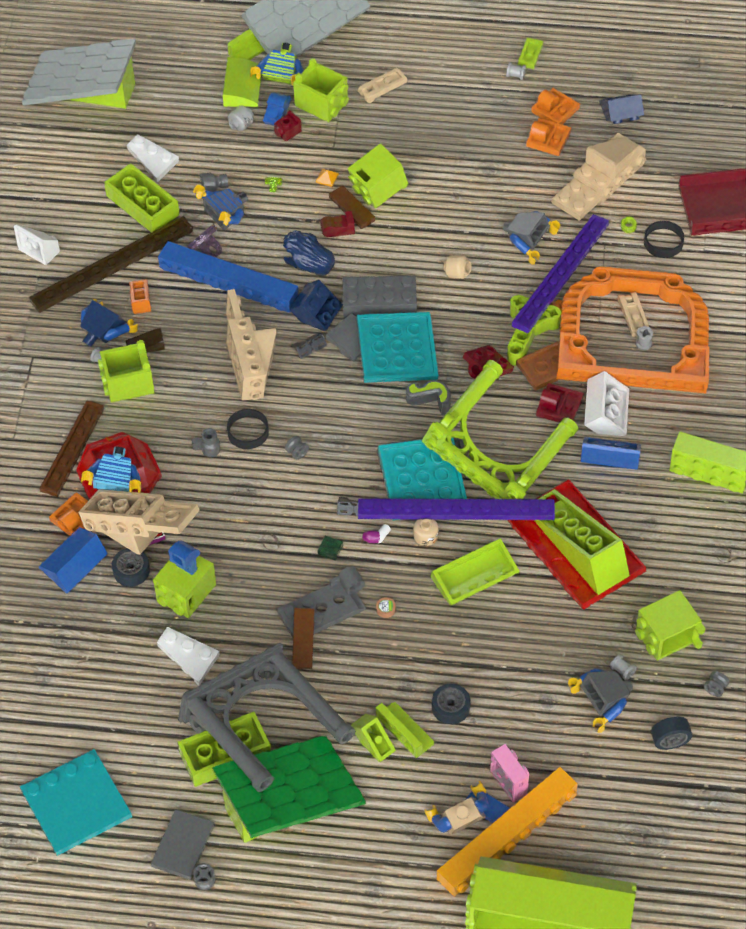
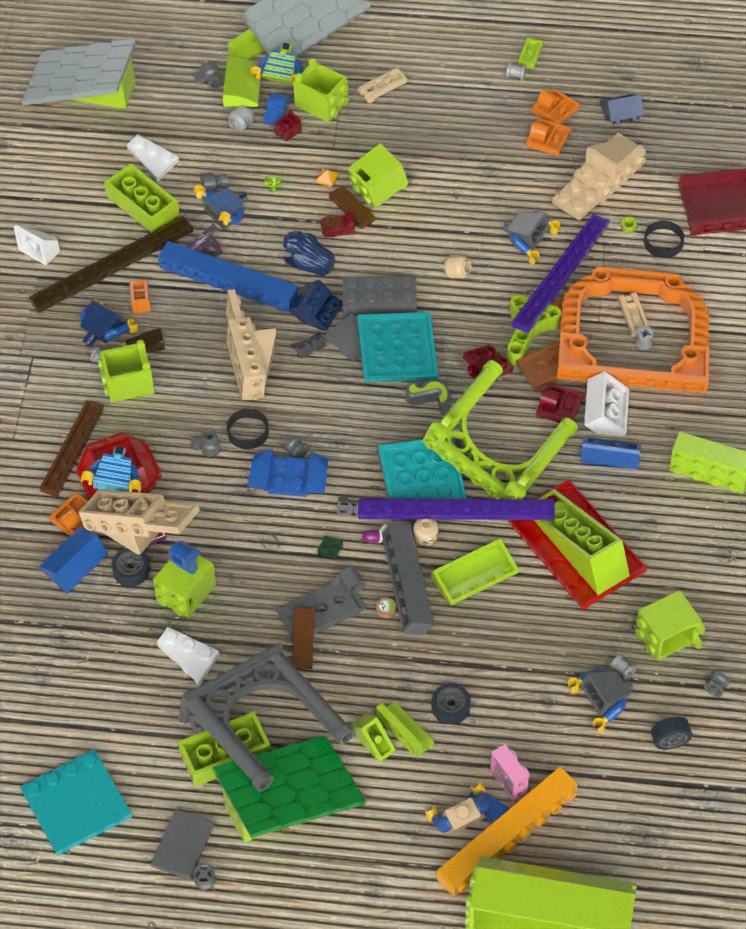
none -> dark grey piece [193,61,223,89]
none -> blue piece [248,449,328,497]
none -> dark grey brick [382,523,433,635]

